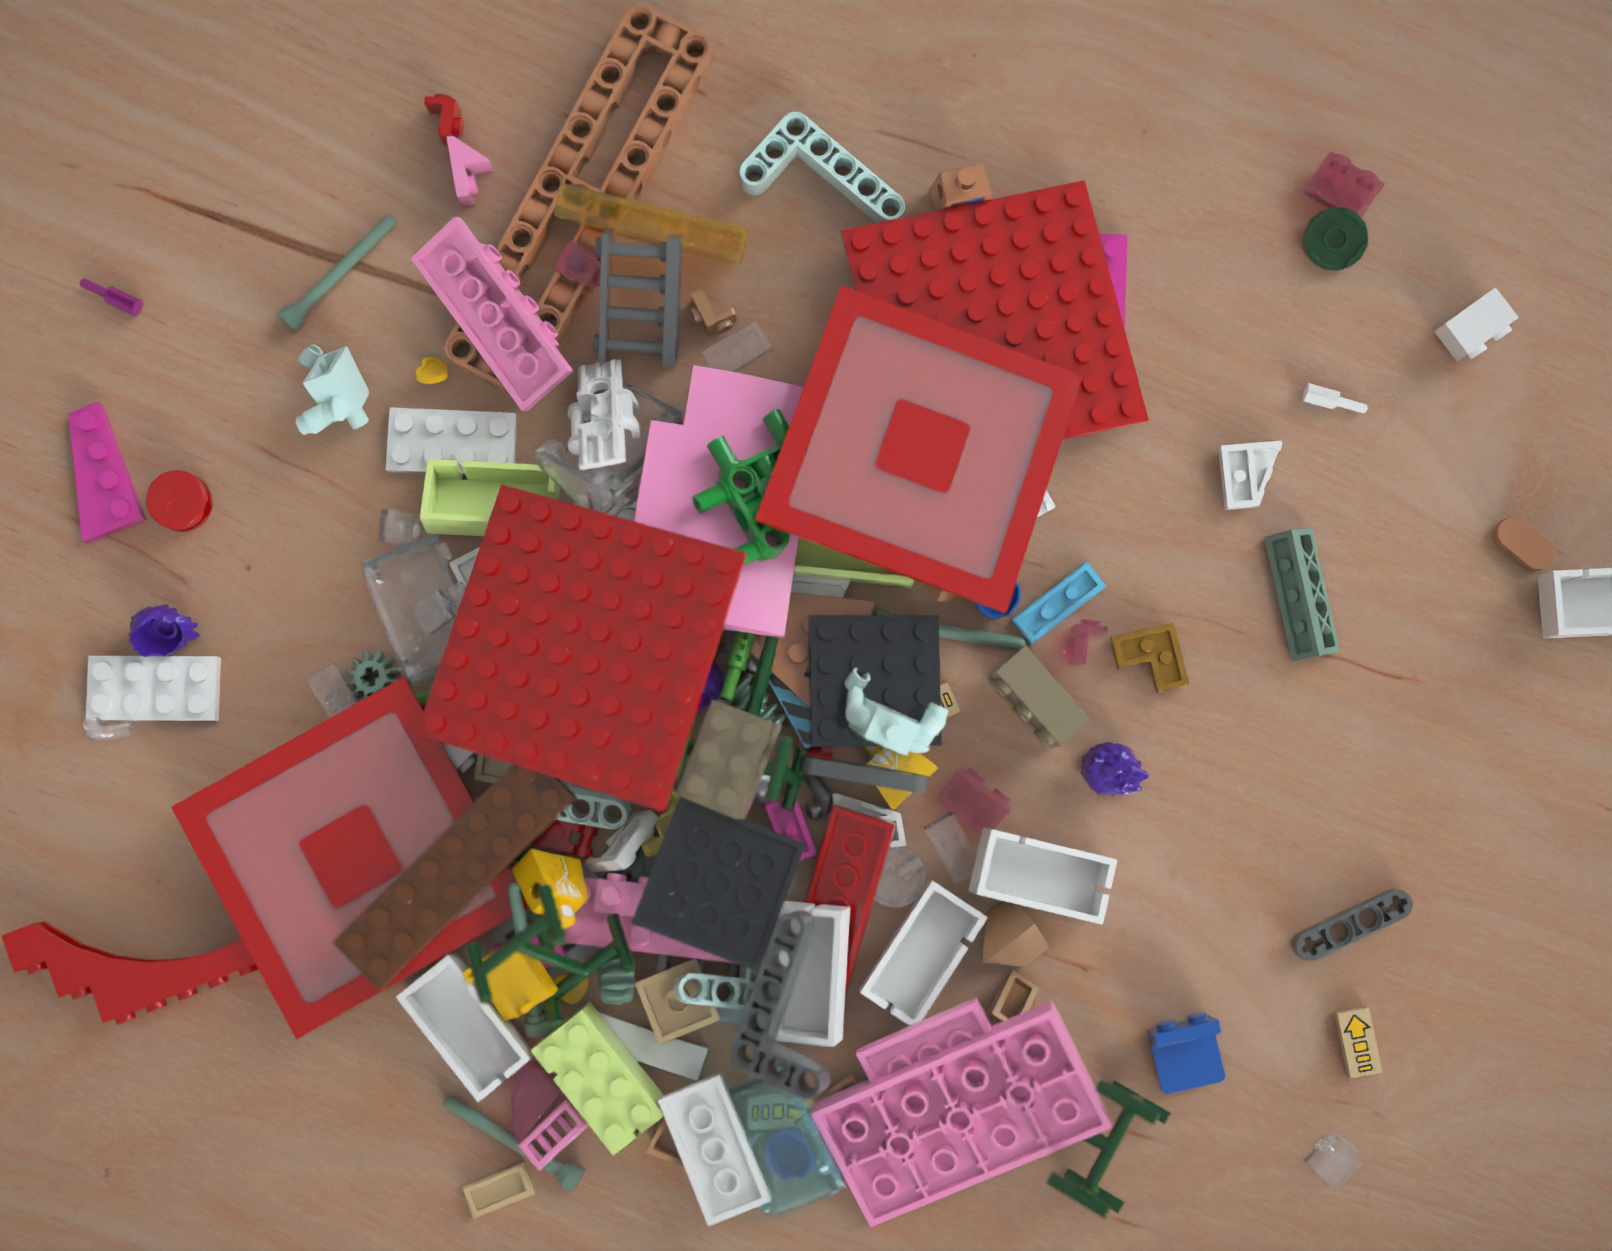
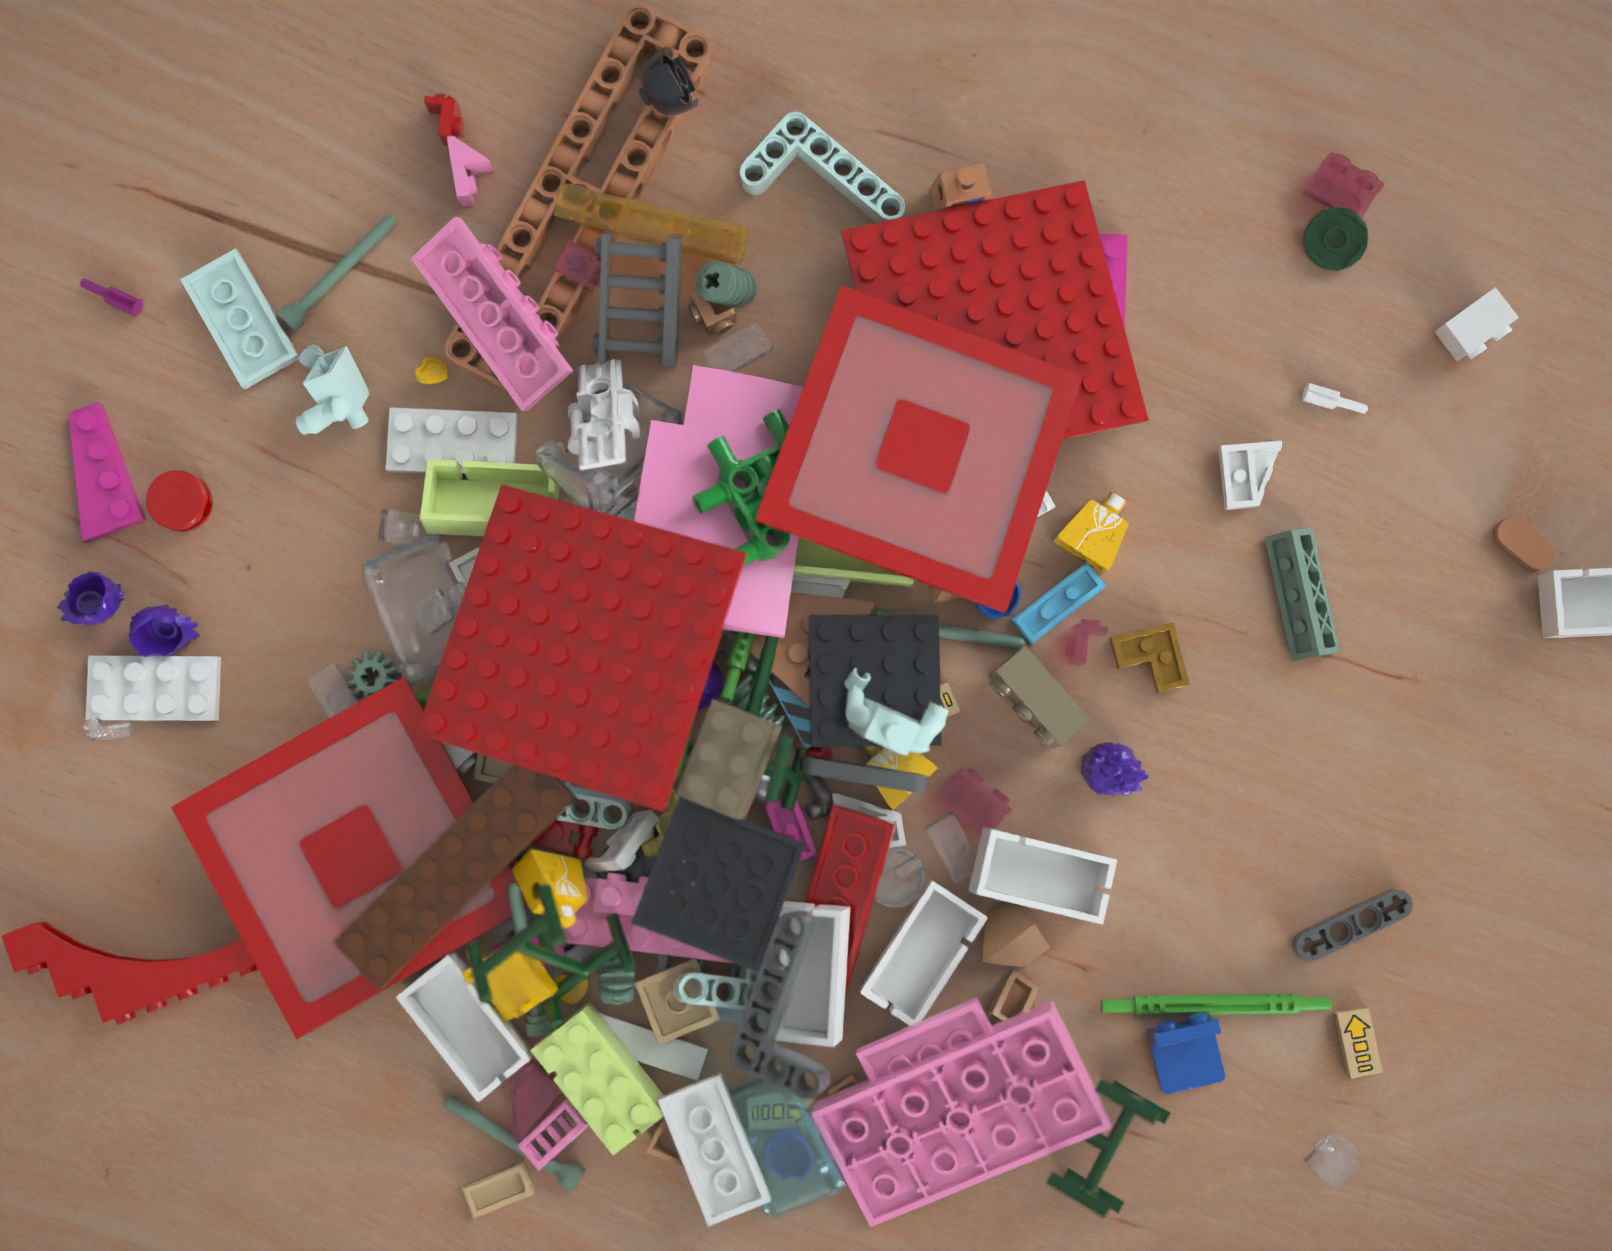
none -> dark purple hair [57,571,125,625]
none -> light aqua plate [180,248,299,389]
none -> black cylinder [639,47,698,115]
none -> sand green piece [696,261,757,308]
none -> yellow torso [1053,492,1129,574]
none -> bright green axle [1101,994,1331,1016]

